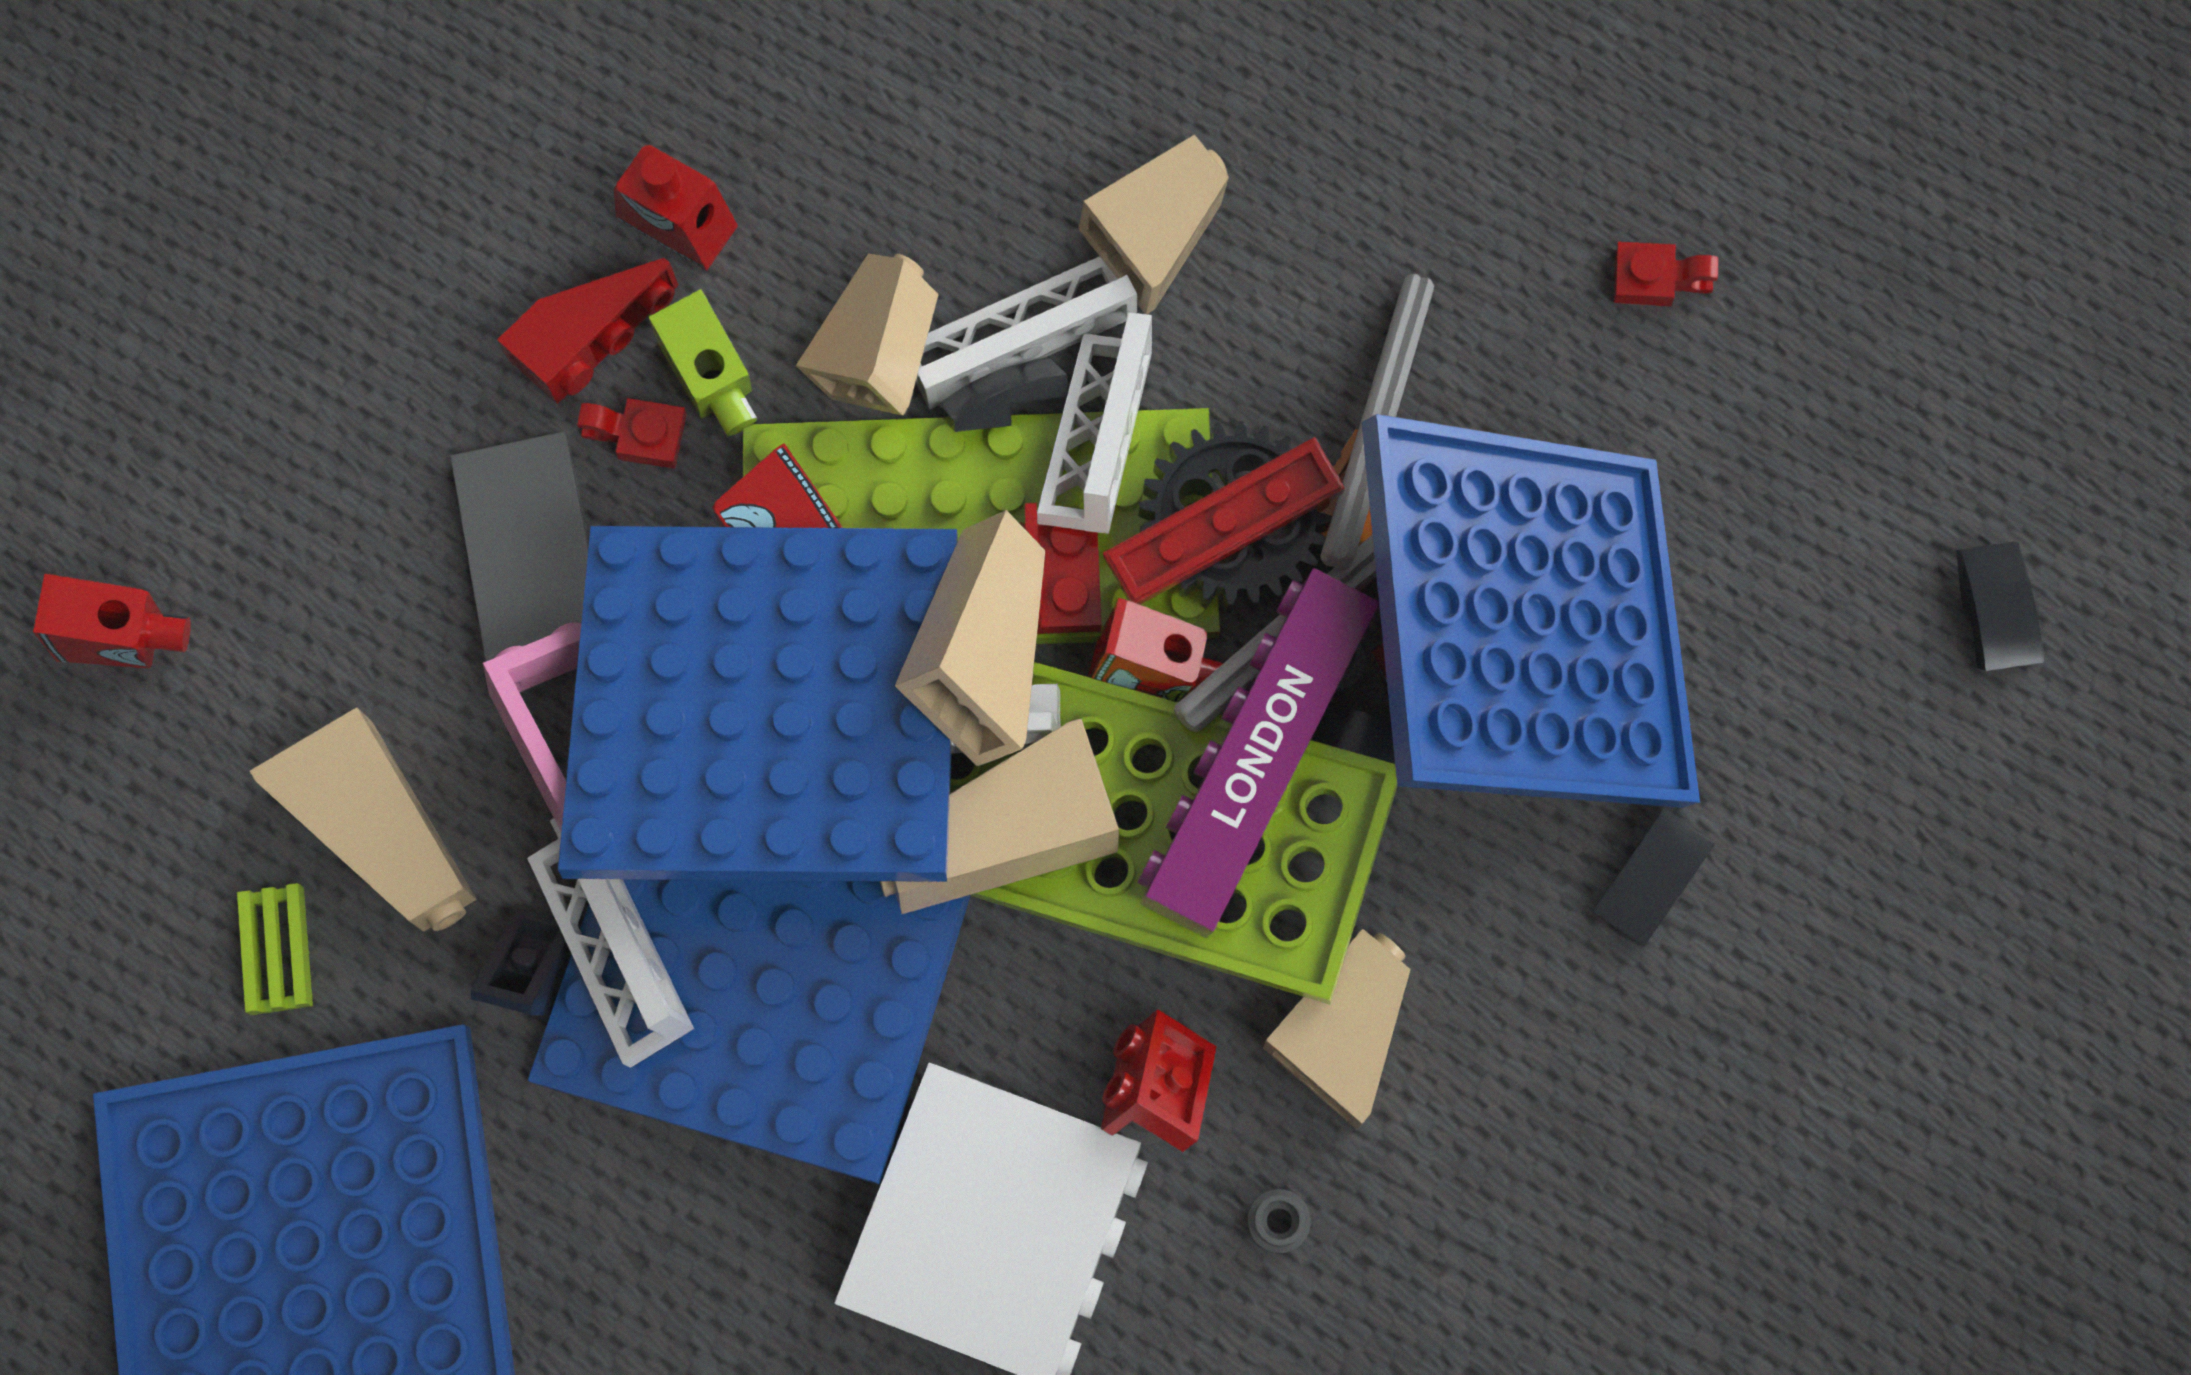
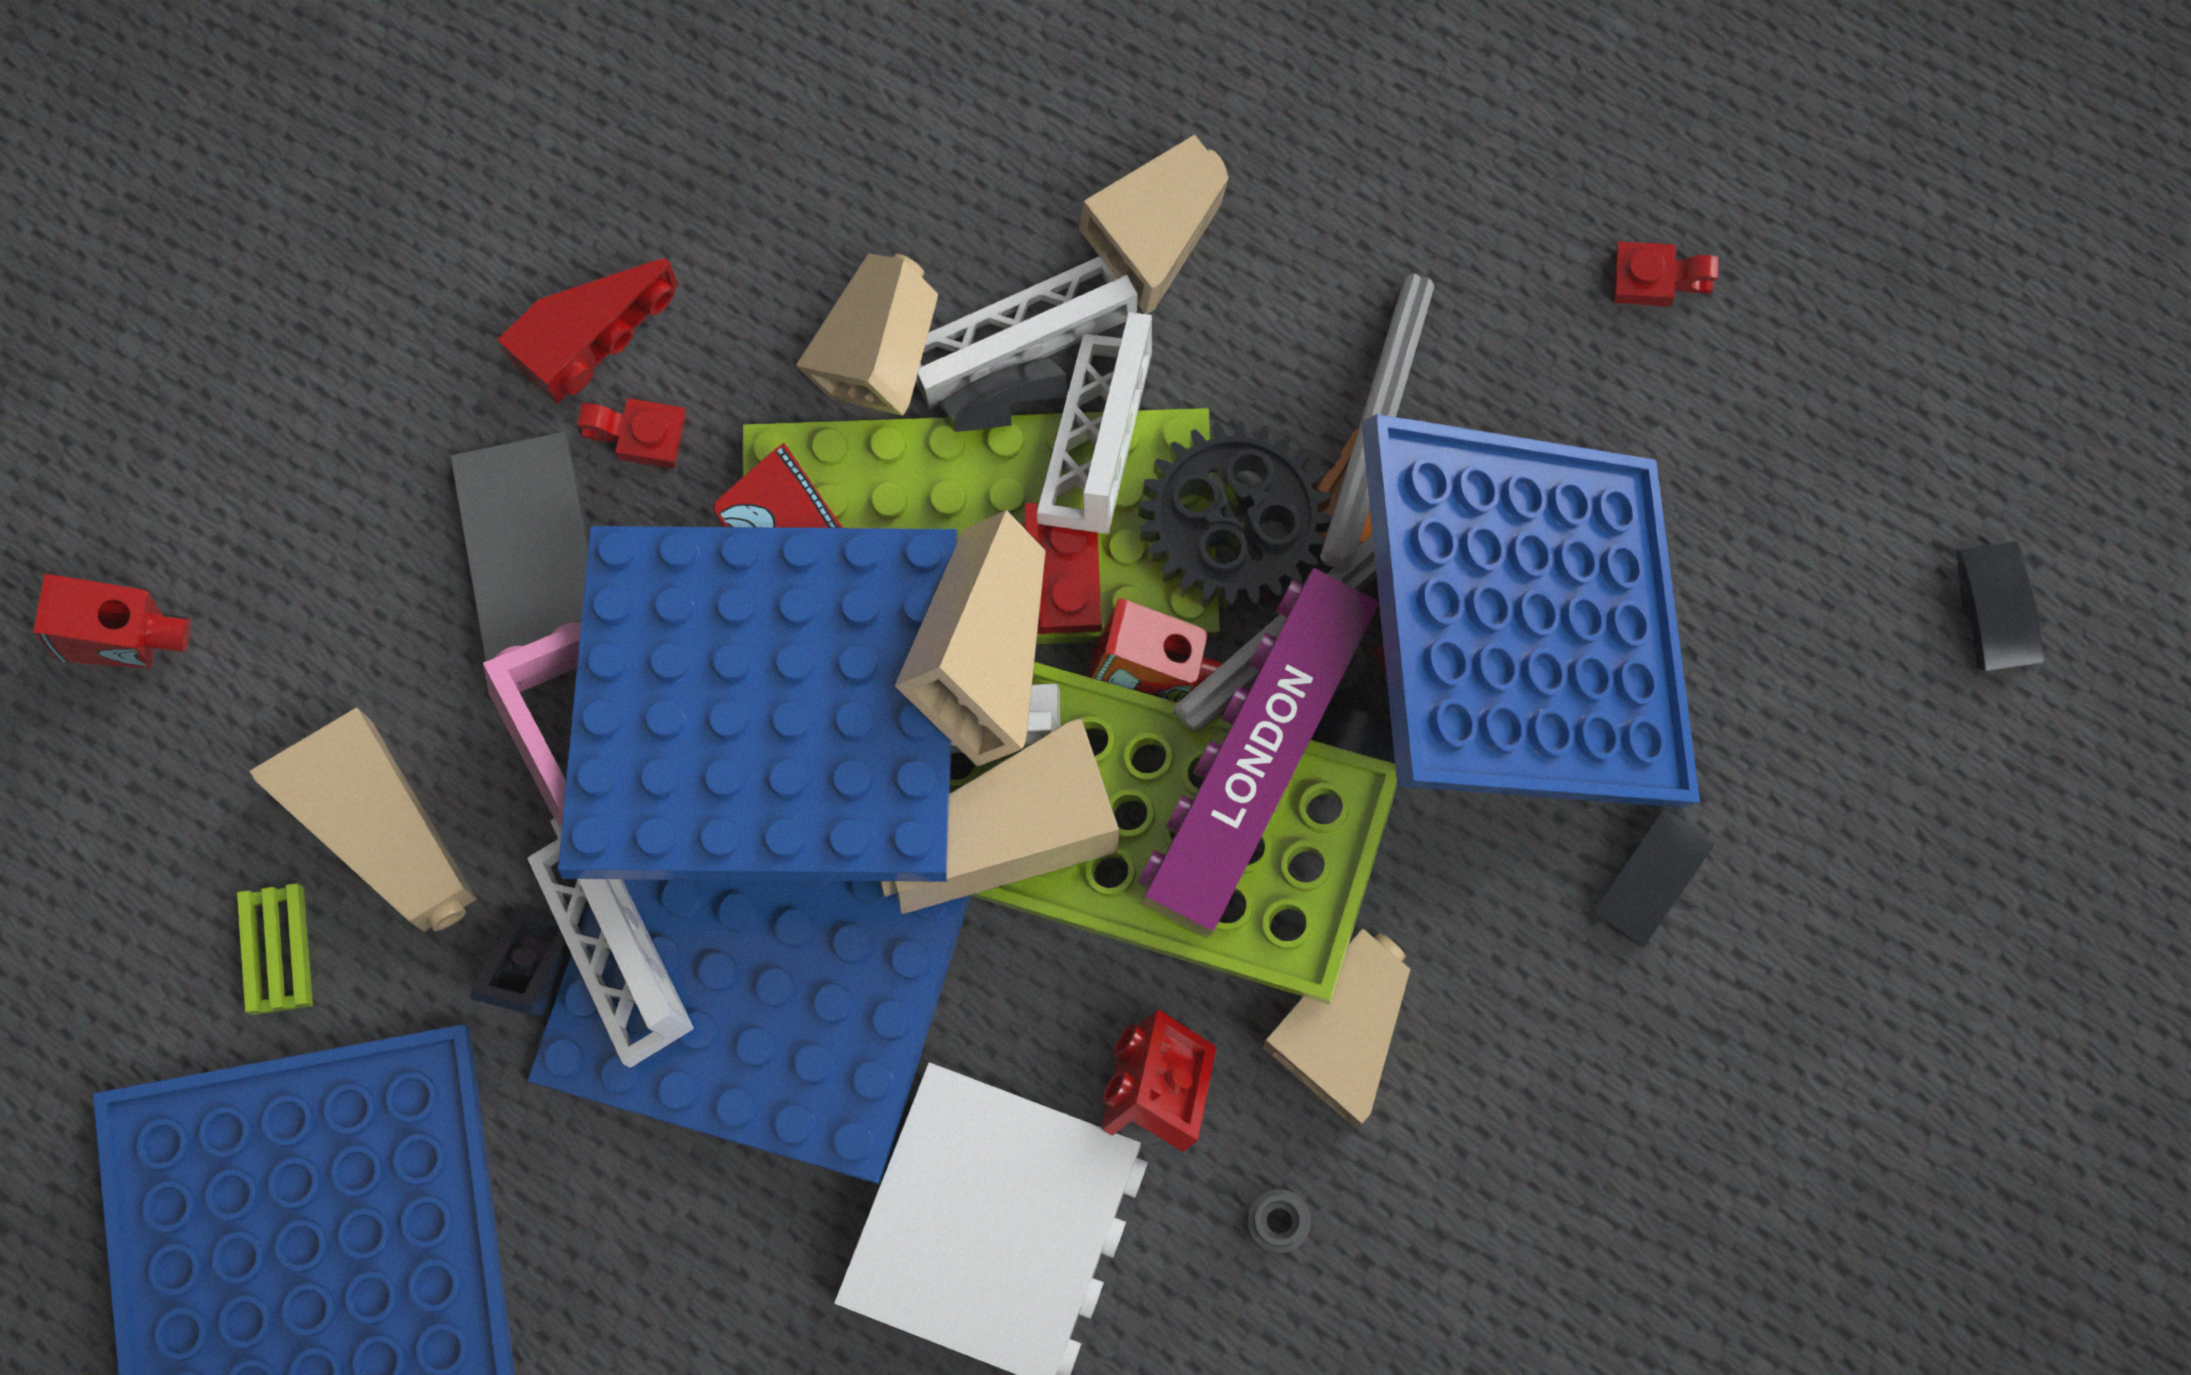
red torso [614,144,738,271] -> none
lime torso [649,289,757,436] -> none
red tile [1103,437,1345,605] -> none

